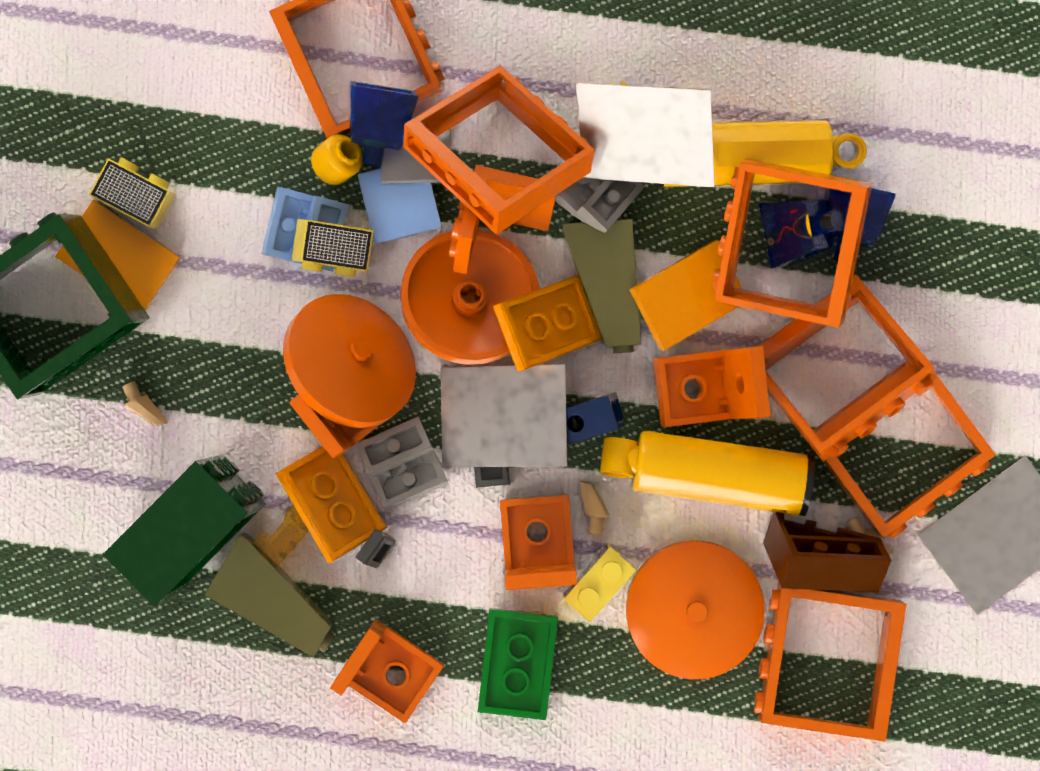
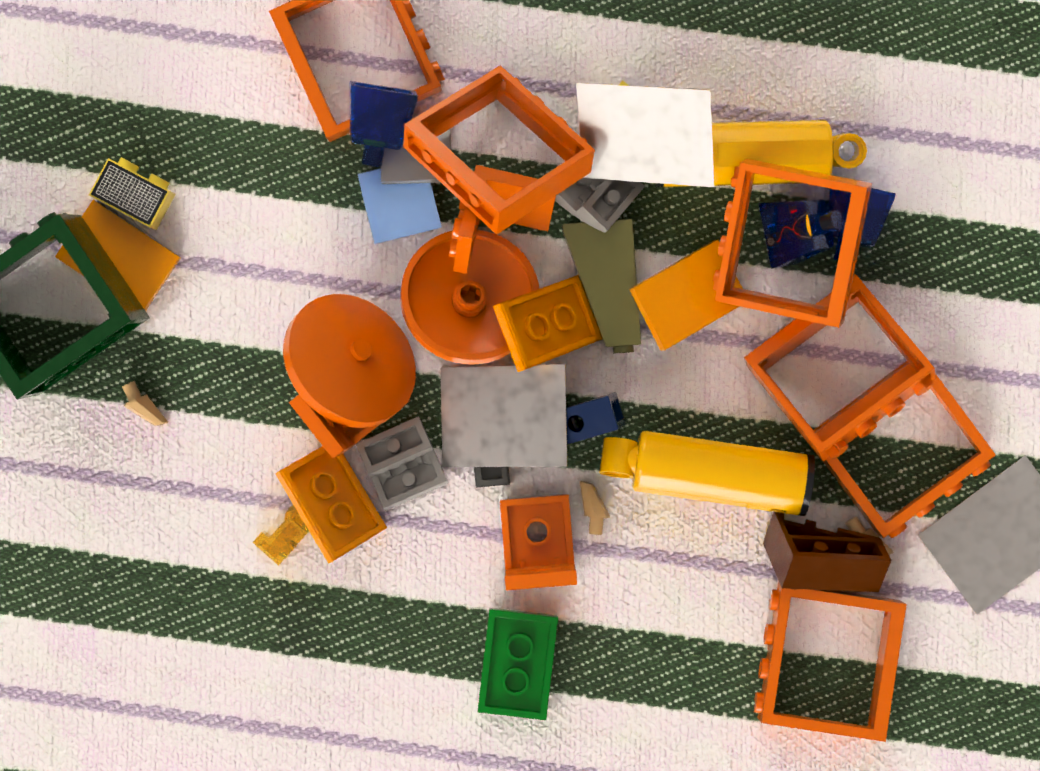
dark green window [102,455,266,606] -> none
olive slope [205,532,335,657] -> none
light blue slope [261,187,349,271] -> none
brick [291,219,374,277] -> none
yellow head [311,134,363,185] -> none
orange bracket [330,619,444,724] -> none
dark grey tile [355,529,396,568] -> none
light yellow brick [563,544,636,622] -> none
orange dish [626,540,765,679] -> none
orange bracket [653,346,771,427] -> none

